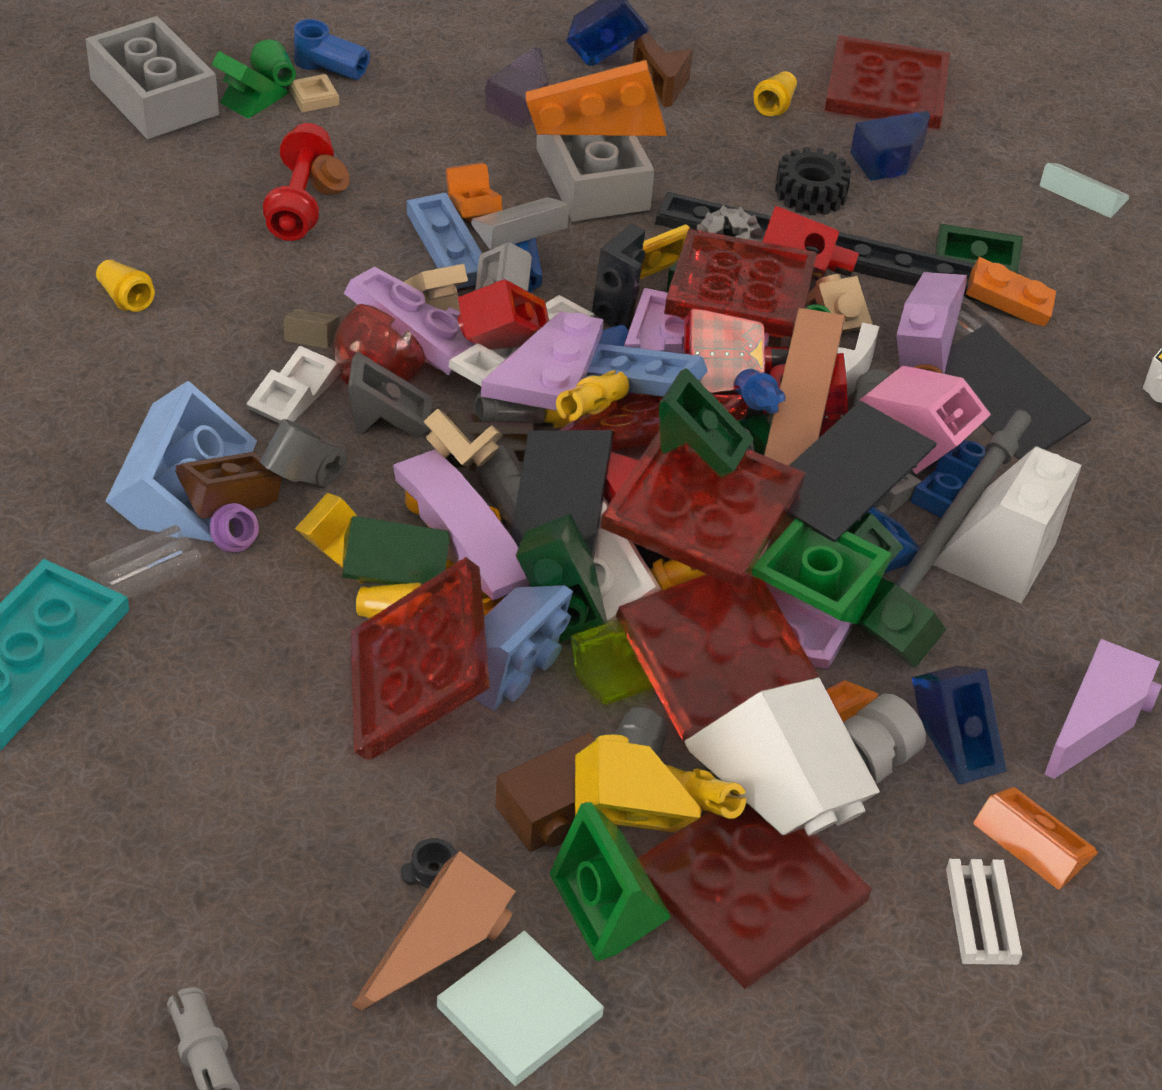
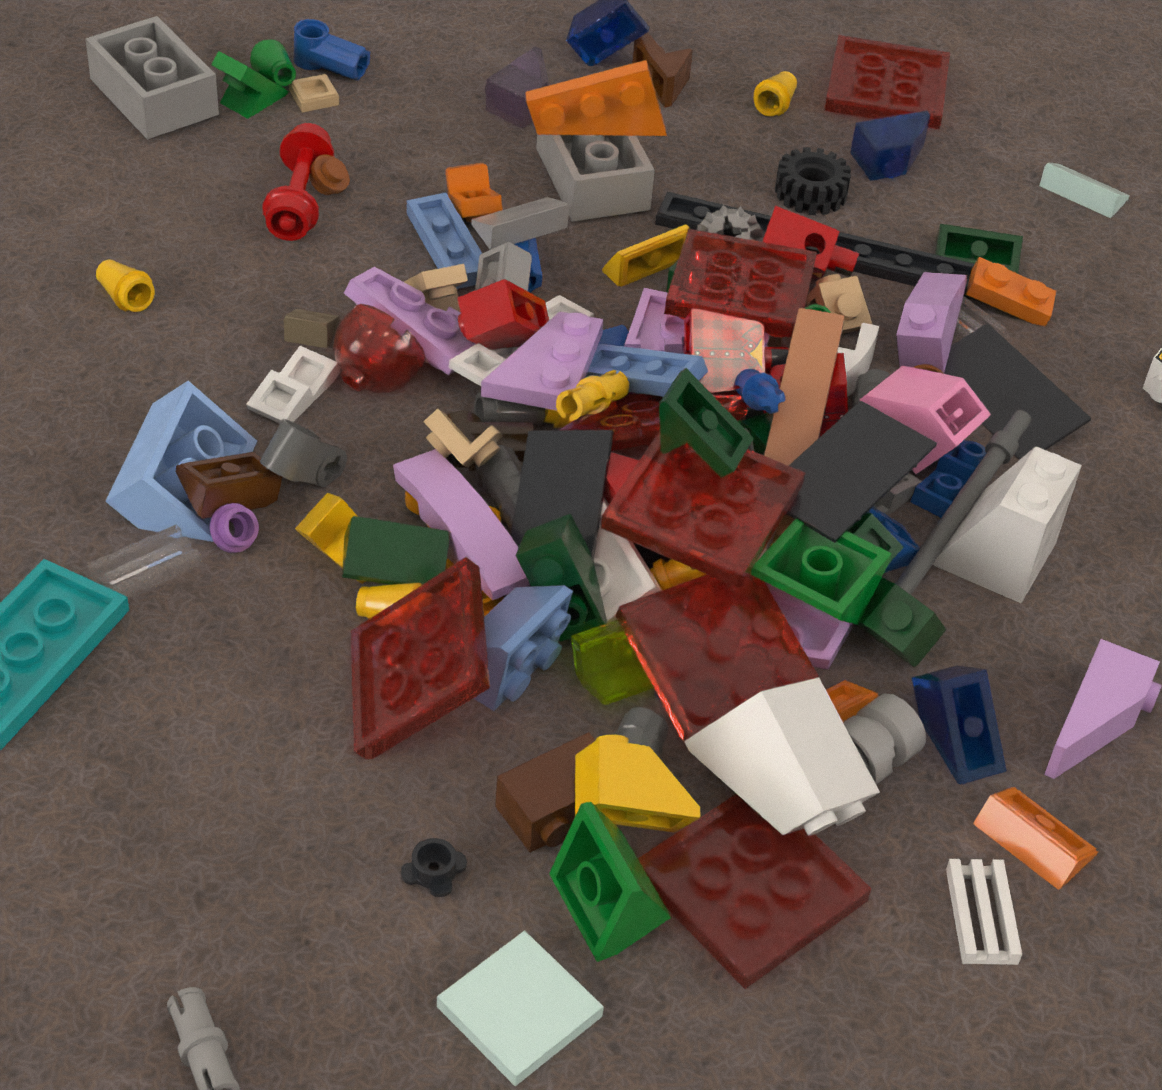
dark grey slope [348,352,432,438] -> none
nougat slope [352,851,516,1011] -> none
black bracket [592,223,645,330] -> none
yellow pin [666,764,746,819] -> none

